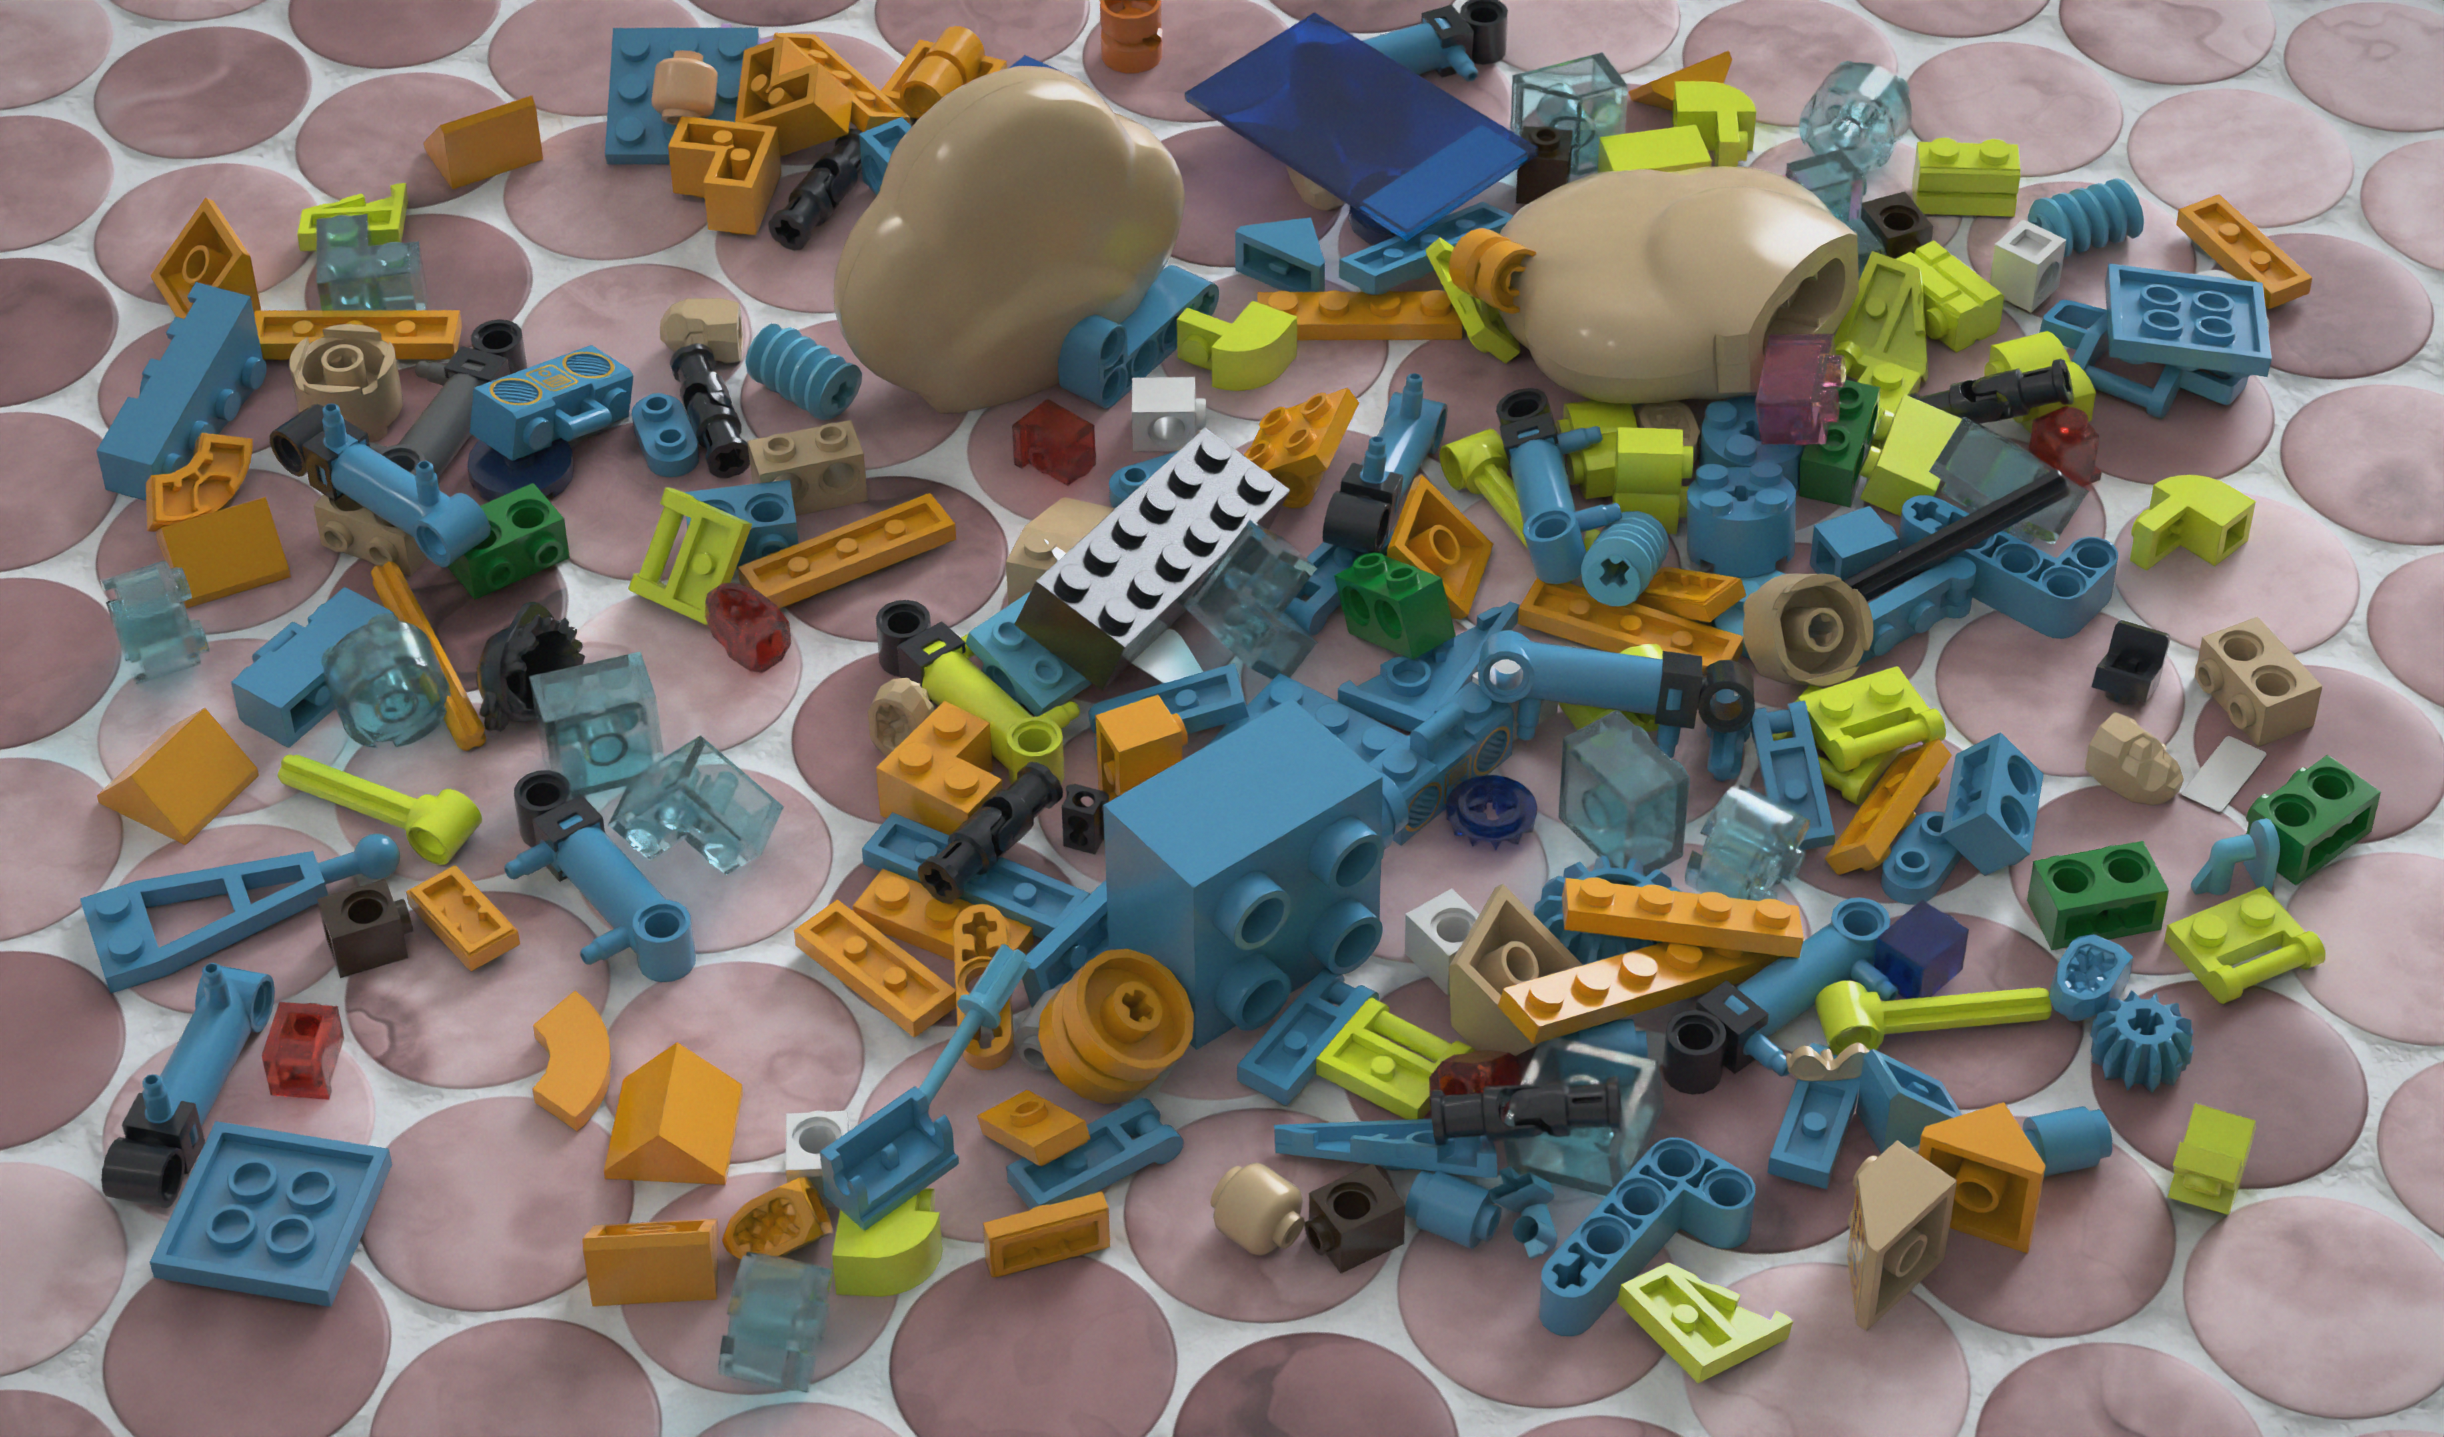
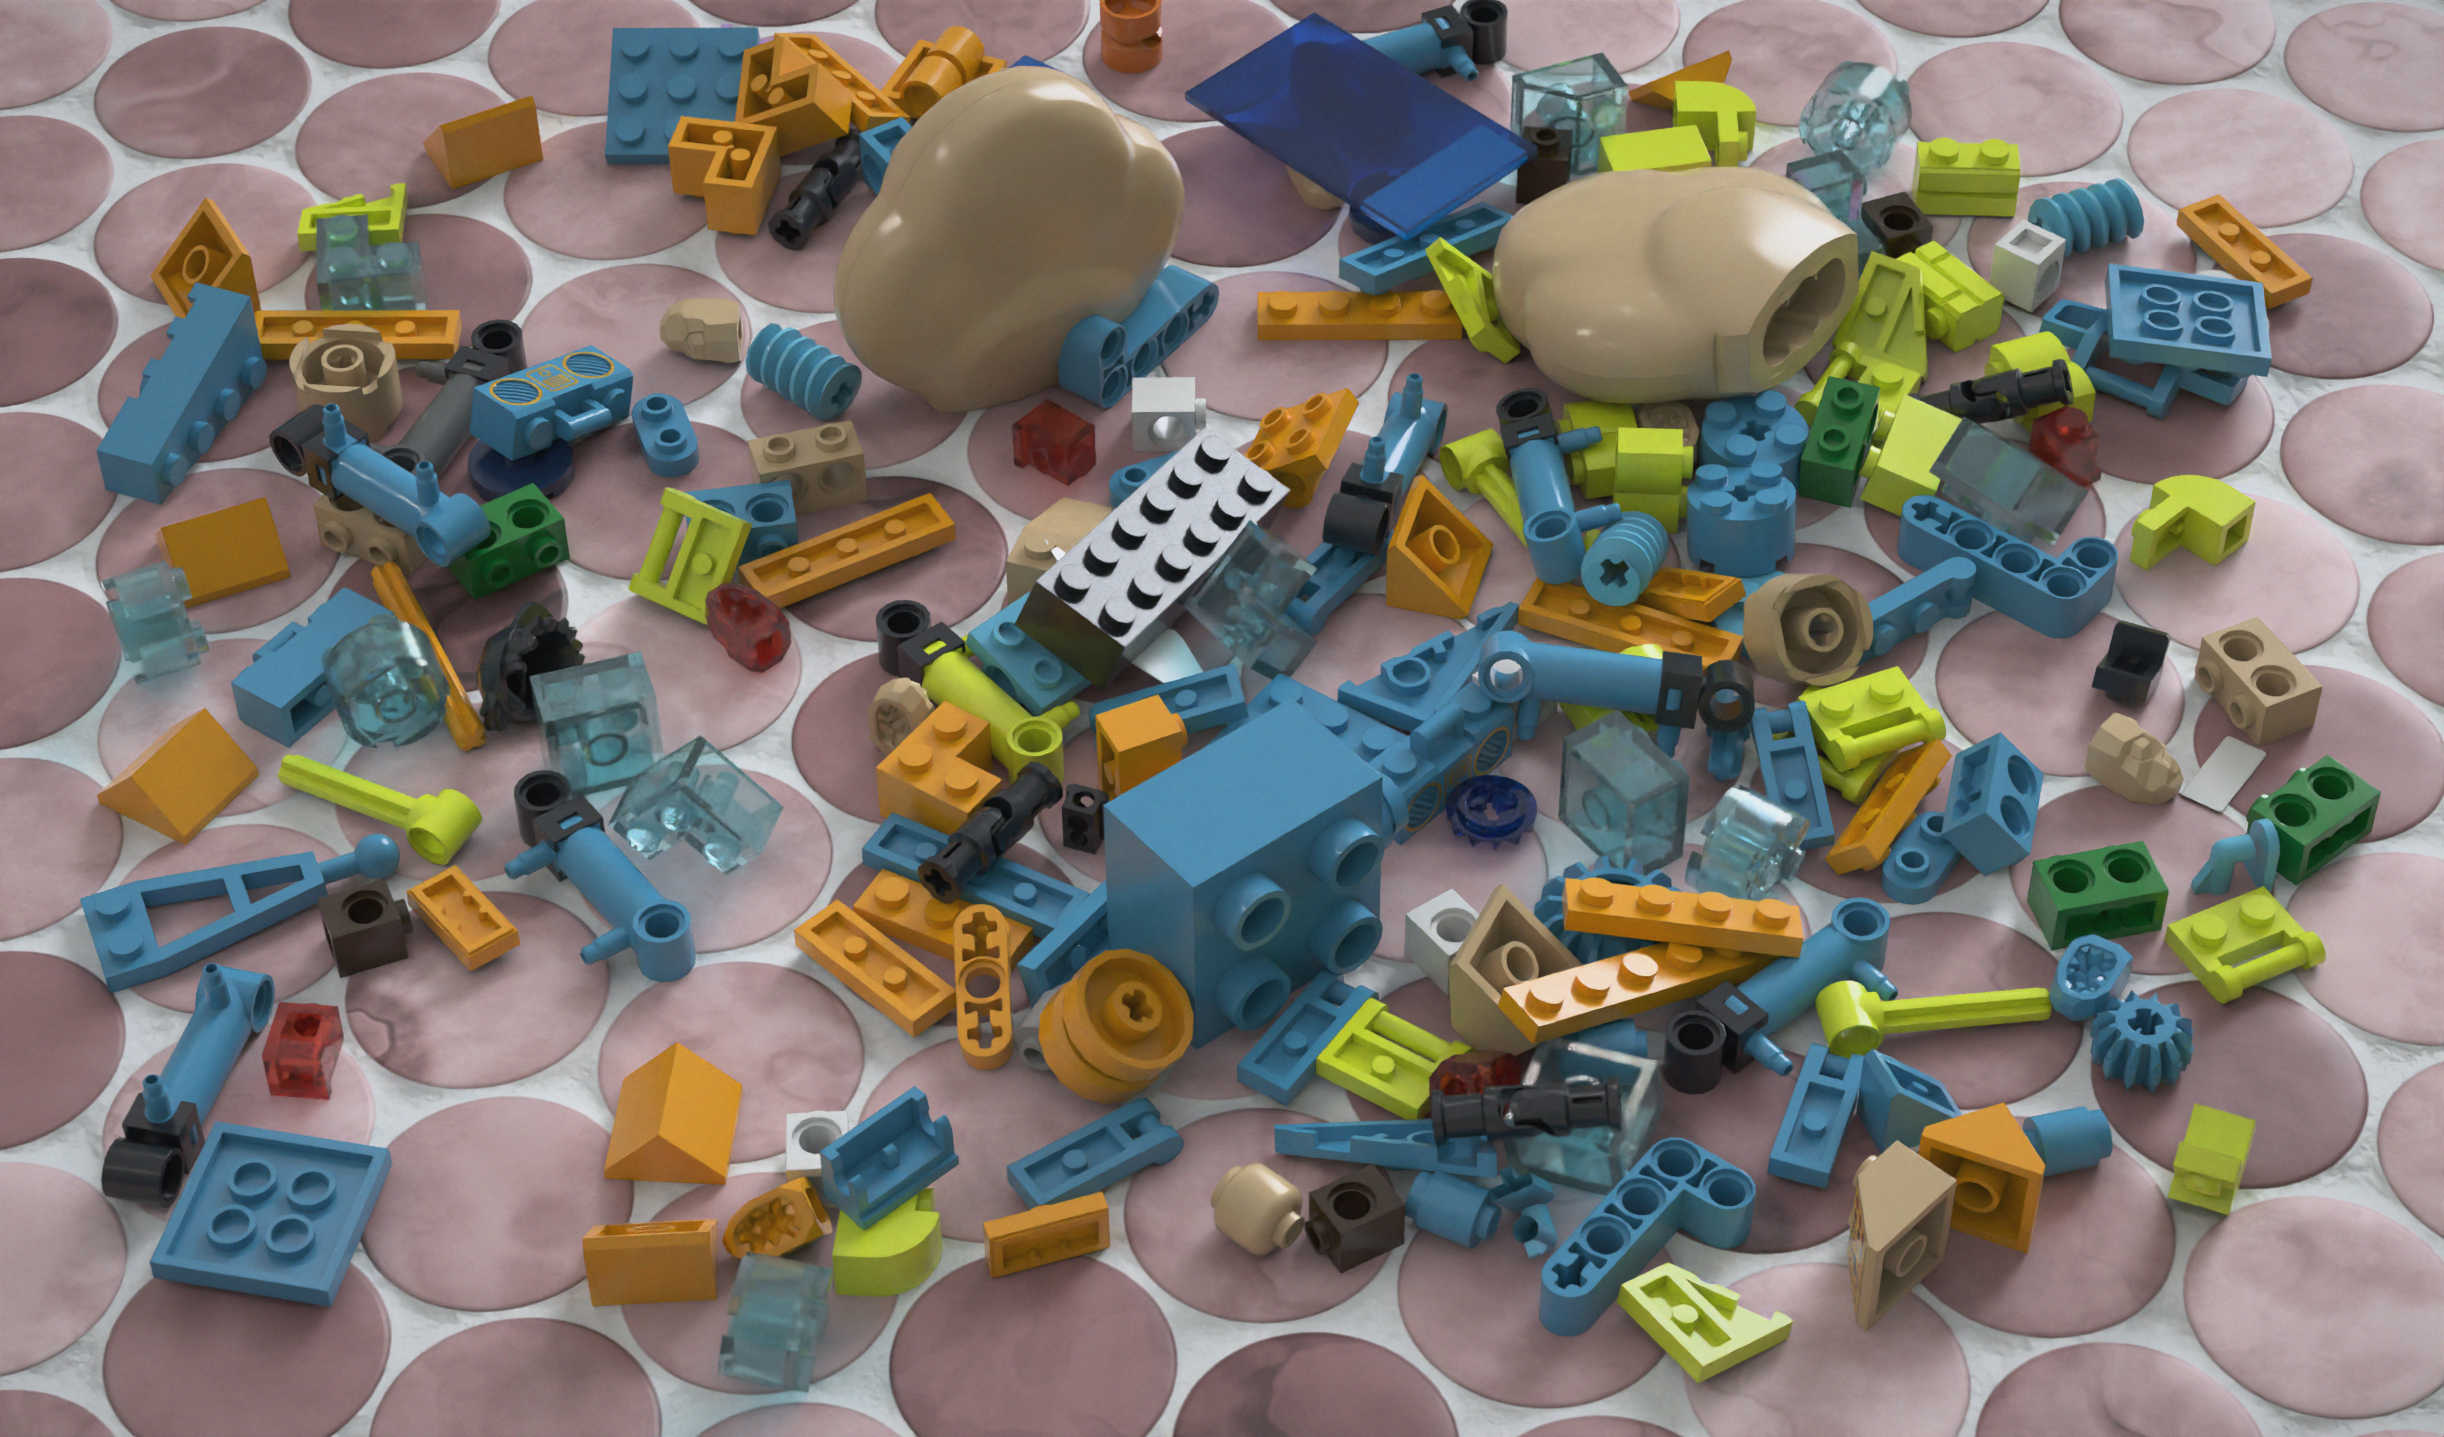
light orange tile [146,433,253,532] -> none
light orange tile [532,991,611,1131] -> none
light nougat head [651,50,718,126] -> none
black piece [670,343,750,479] -> none
medium azure piece [919,944,1031,1105] -> none
light orange plate [977,1089,1091,1166] -> none
neon yellow brick [1177,301,1297,391] -> none
dark azure slope [1235,217,1325,292] -> none
green brick [1334,553,1456,660] -> none
light orange wheel [1449,228,1537,314] -> none
clear pink brick [1755,334,1846,445] -> none
tan piece [1786,1043,1870,1081] -> none
dark azure brick [1810,506,1899,581] -> none
black axle [1844,470,2071,602] -> none
clear blue brick [1874,899,1969,999] -> none

